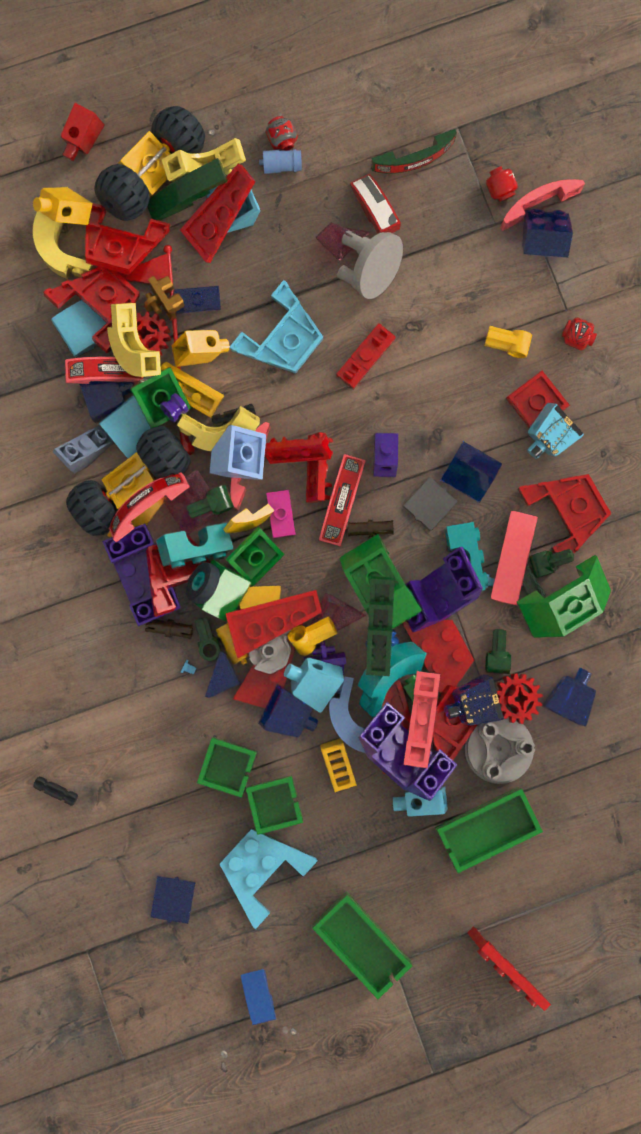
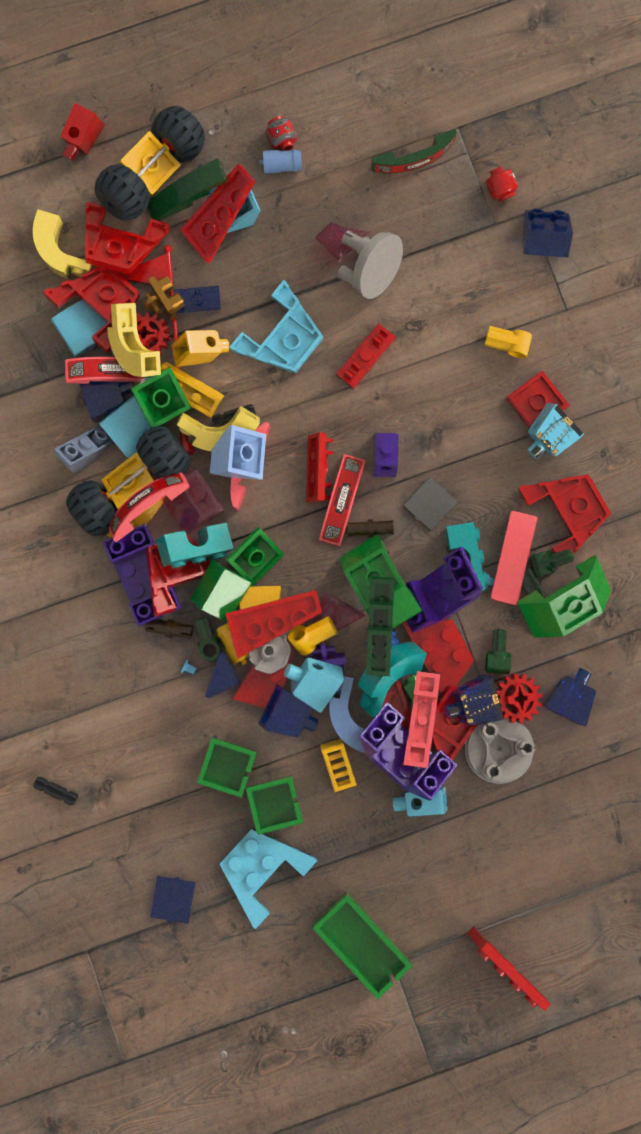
yellow torso [33,187,93,225] -> none
dark purple wheel [160,393,189,422] -> none
light yellow arch [162,138,246,182] -> none
black bush [186,562,220,604] -> none
dark green axle [187,485,234,518] -> none
yellow slope [223,504,274,533] -> none
blue slope [241,969,276,1025] -> none
red plate [265,433,332,464] -> none
dark pink plate [266,490,296,539] -> none
slope [350,174,401,234] -> none
green piece [435,787,543,873] -> none
clear blue slope [441,441,502,503] -> none
coral slope [501,179,585,231] -> none
red head [561,317,597,350] -> none

